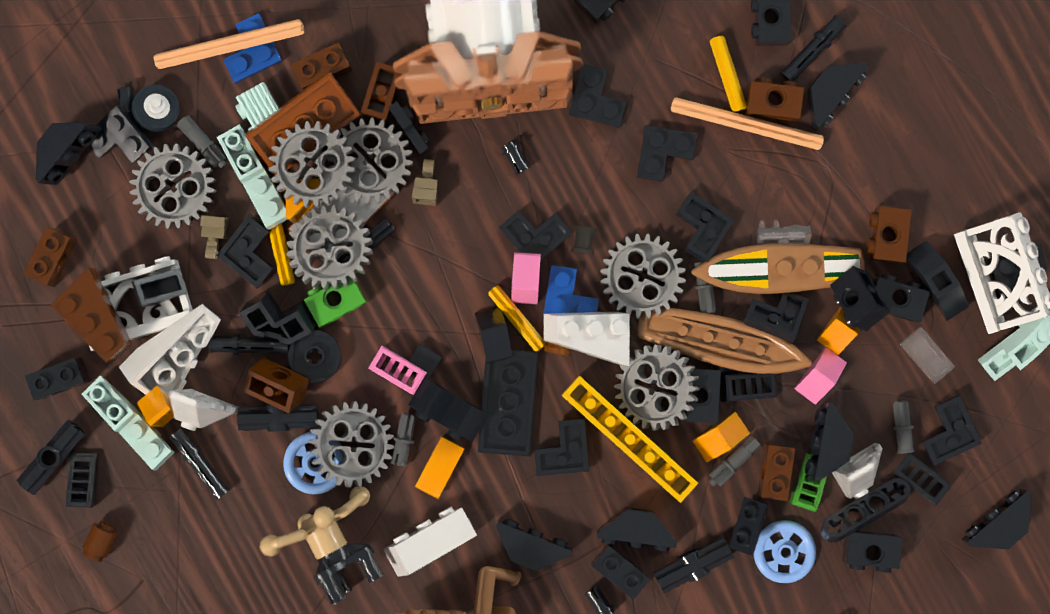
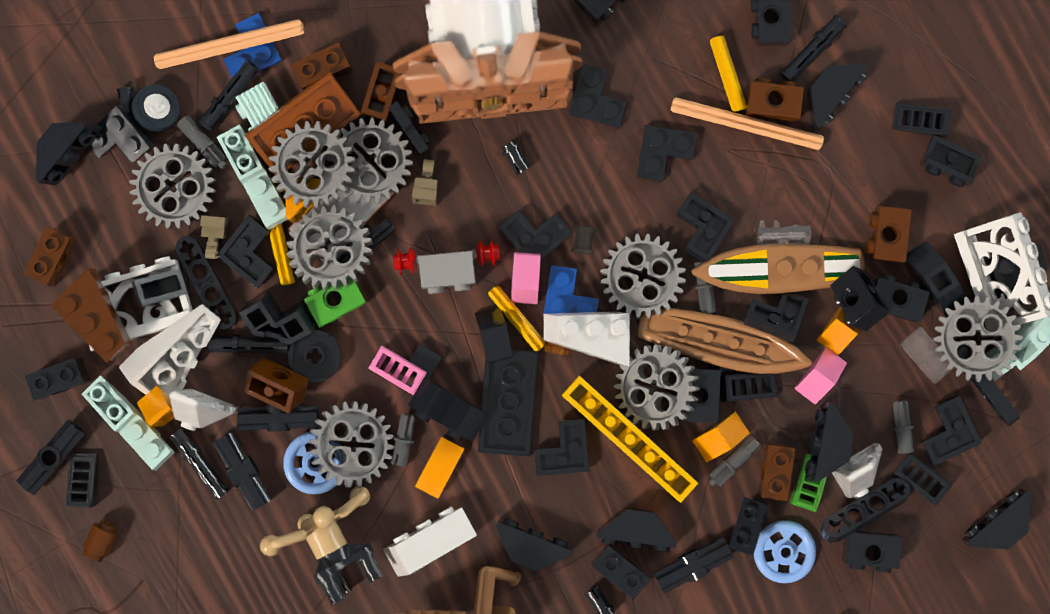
none -> black beam [175,236,238,329]
none -> black pin [198,59,260,131]
none -> black piece [213,432,273,511]
none -> light grey brick [393,240,500,294]
none -> black slope [891,103,951,138]
none -> black bracket [919,135,982,188]
none -> light grey gear [933,295,1023,382]
none -> black beam [954,338,1020,427]

